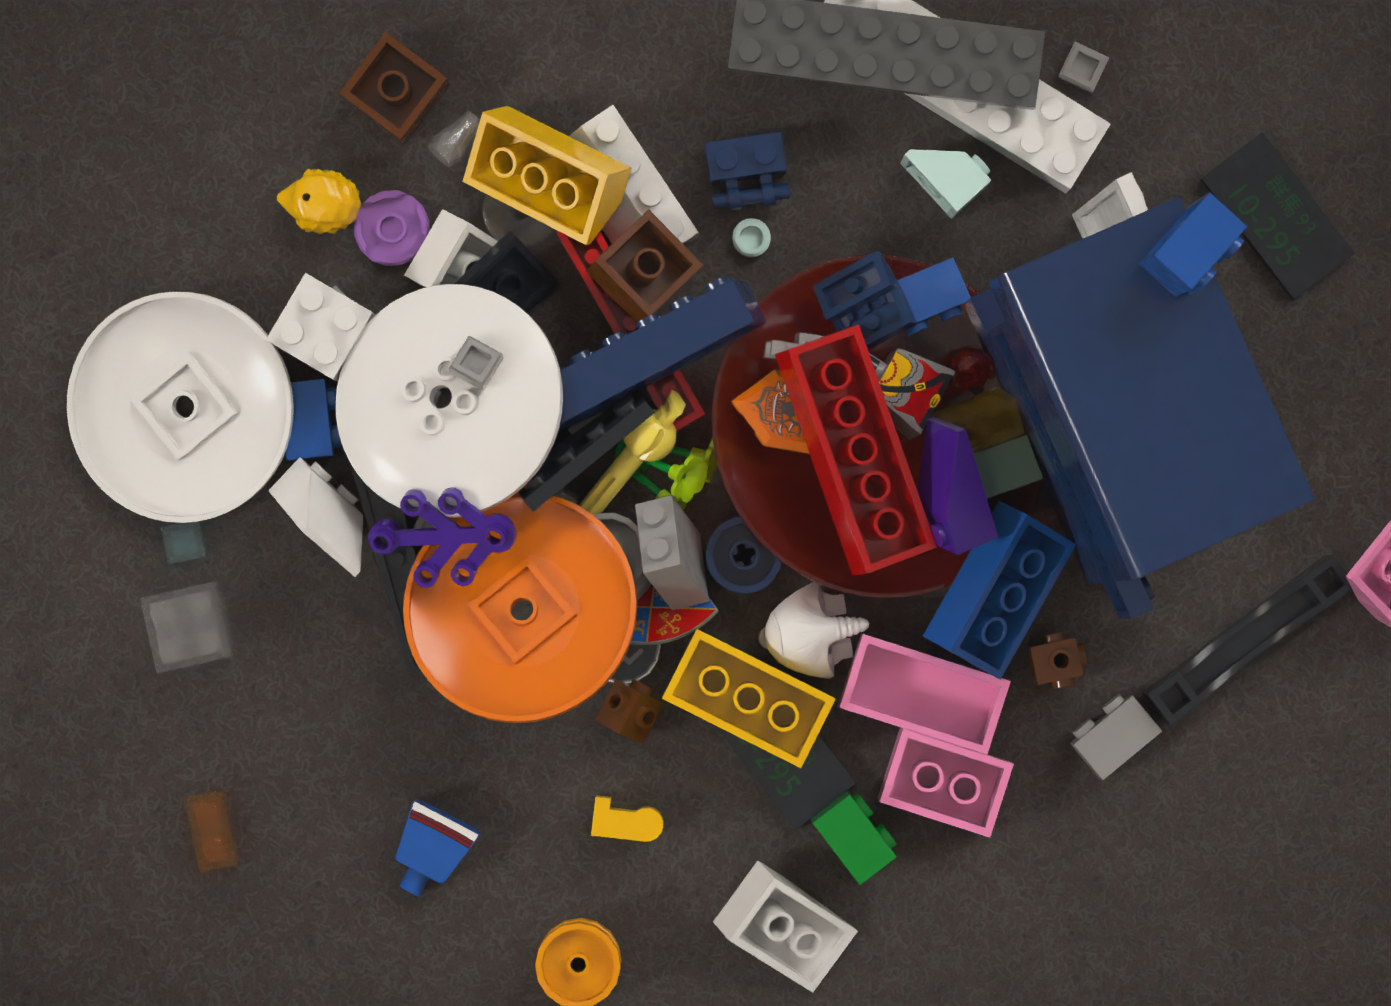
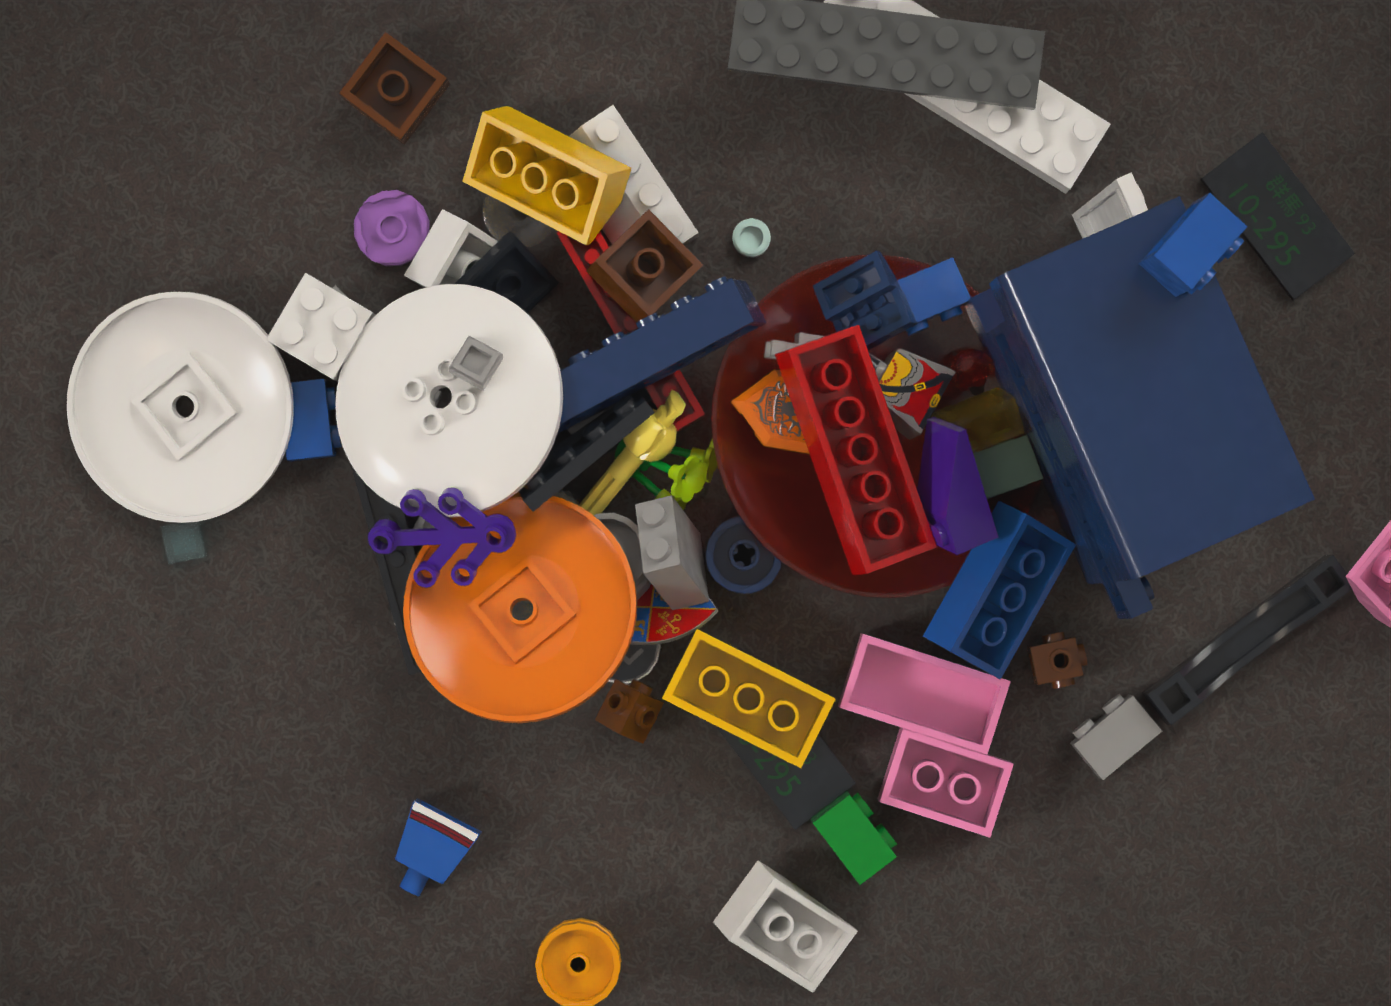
clear brick [140,581,238,674] -> none
clear orange plate [185,789,239,873] -> none
white slope [269,457,363,577] -> none
yellow animal [277,169,361,234] -> none
clear cone [428,110,480,168] -> none
yellow leg [591,795,664,842] -> none
dark blue brick [705,132,790,211] -> none
white piece [758,581,870,679] -> none
light aqua slope [900,149,991,219] -> none
light grey tile [1058,42,1109,93] -> none

